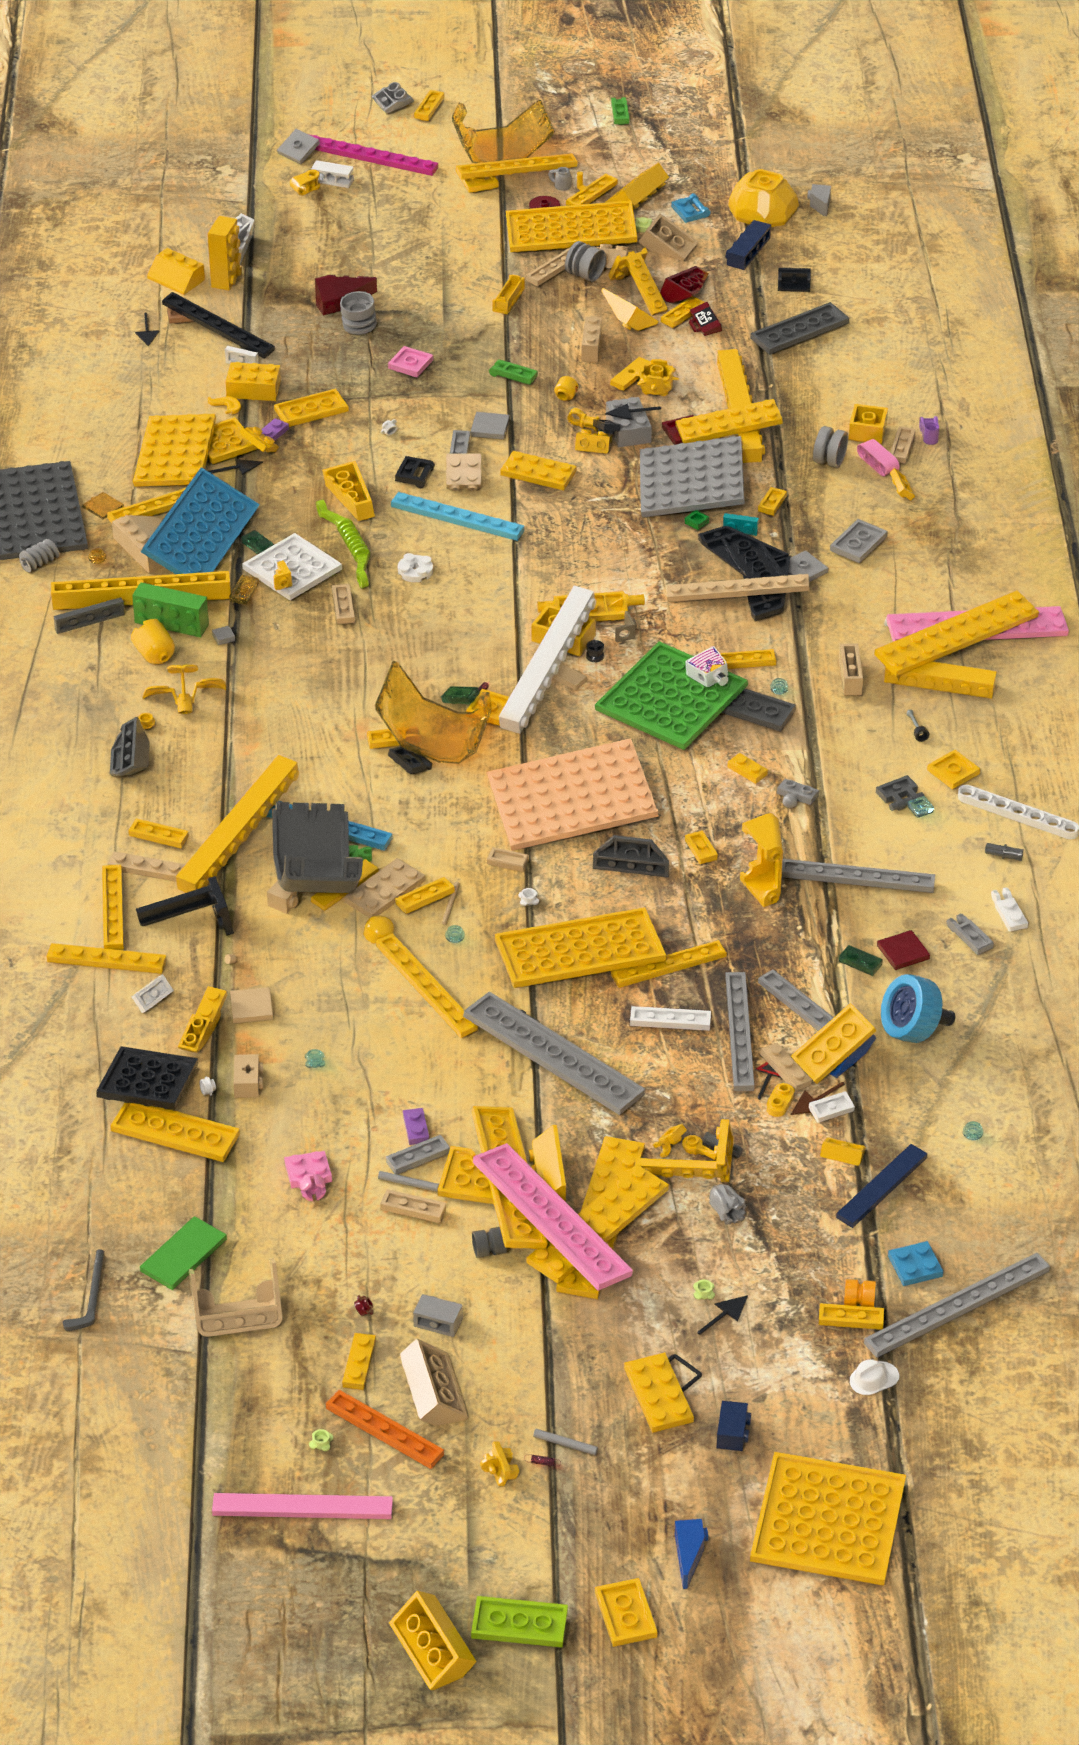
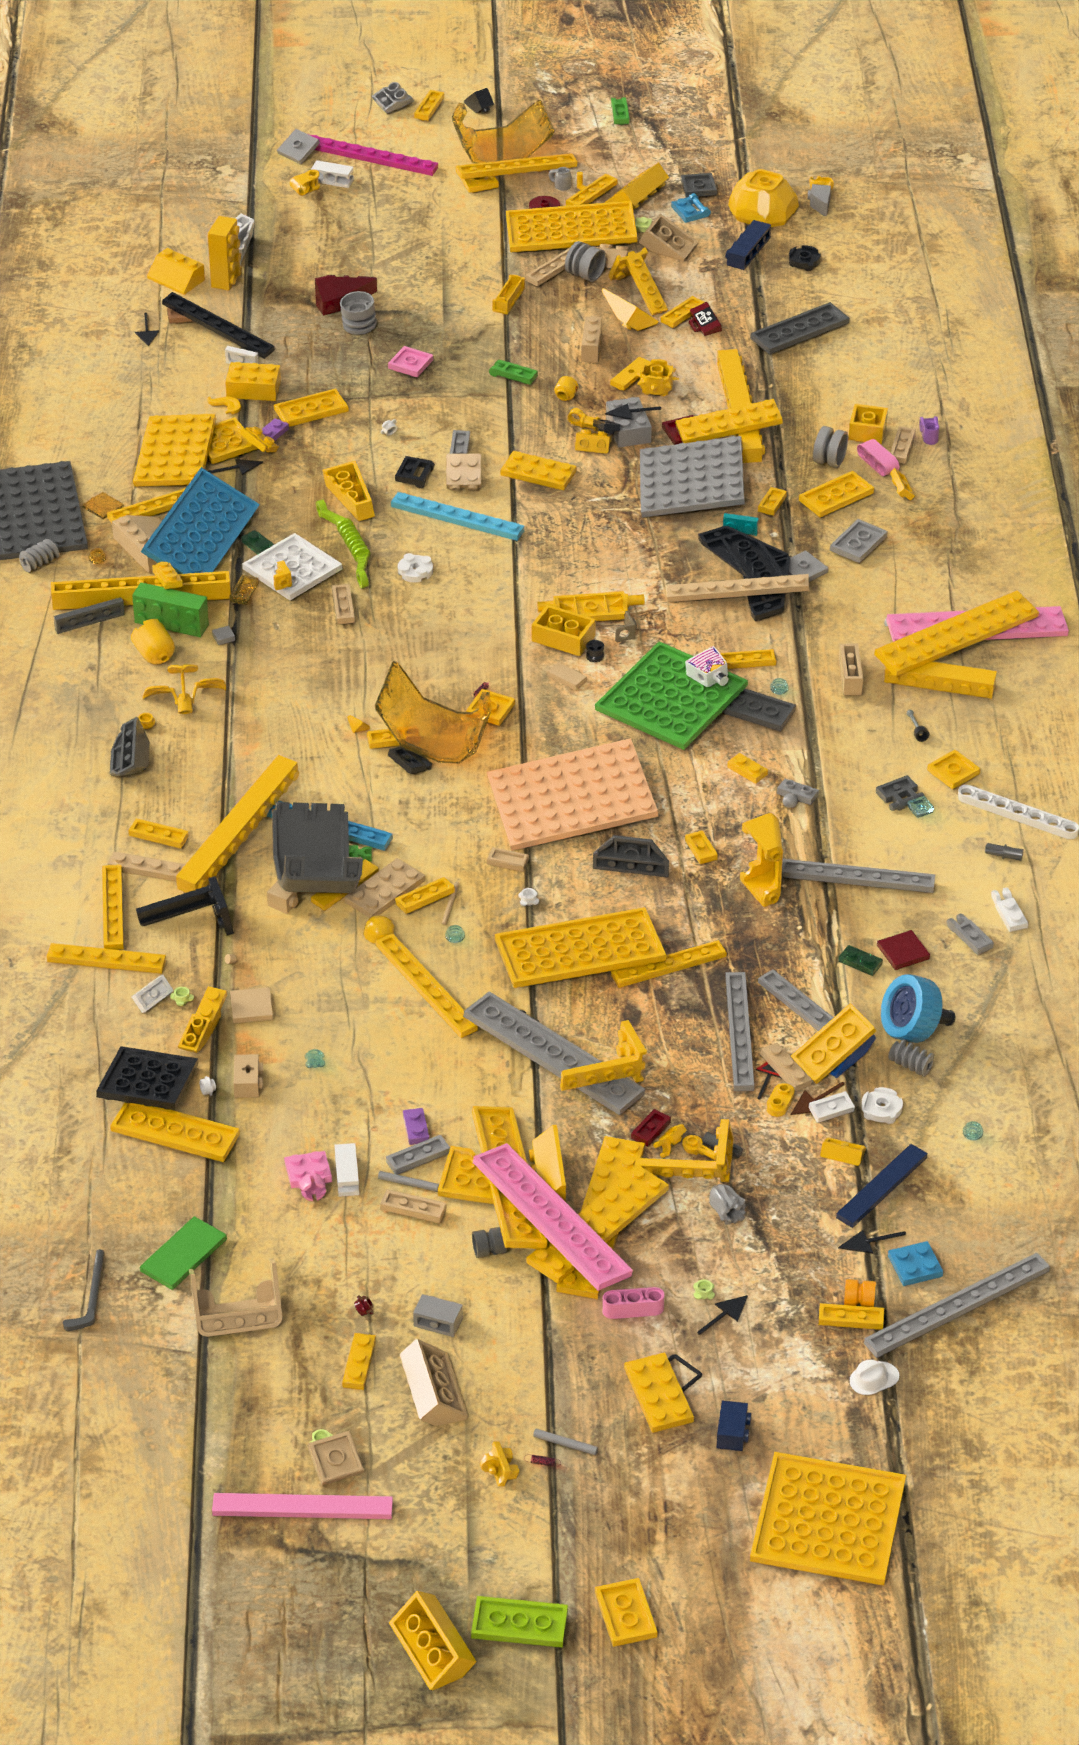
orange plate [326,1390,444,1469] -> none
clear green plate [440,686,480,704] -> none
light grey tile [470,412,509,440] -> none
white brick [499,586,596,734] -> none
white plate [630,1006,711,1031] -> none
dark red wedge [660,266,709,303] -> none
blue slope [674,1519,708,1589] -> none
green plate [685,510,709,530] -> none
black hinge [778,268,811,292] -> none
none -> yellow plate [152,562,183,589]
none -> yellowish green plate [170,987,194,1006]
none -> tan tile [307,1430,364,1486]
none -> white piece [335,1143,359,1197]
none -> yellow slope [347,715,370,733]
none -> black slope [464,88,494,114]
none -> yellow bracket [560,1020,647,1091]
none -> bright pink beam [602,1287,664,1319]
none -> dark red plate [631,1109,671,1147]
none -> dark grey plate [681,173,717,198]
none -> black plate [789,245,821,271]
none -> yellow plate [799,471,874,517]
none -> yellow hair [809,176,834,190]
none -> black piece [838,1230,906,1254]
none -> white plate [862,1087,903,1124]
none -> light grey piece [888,1039,934,1077]

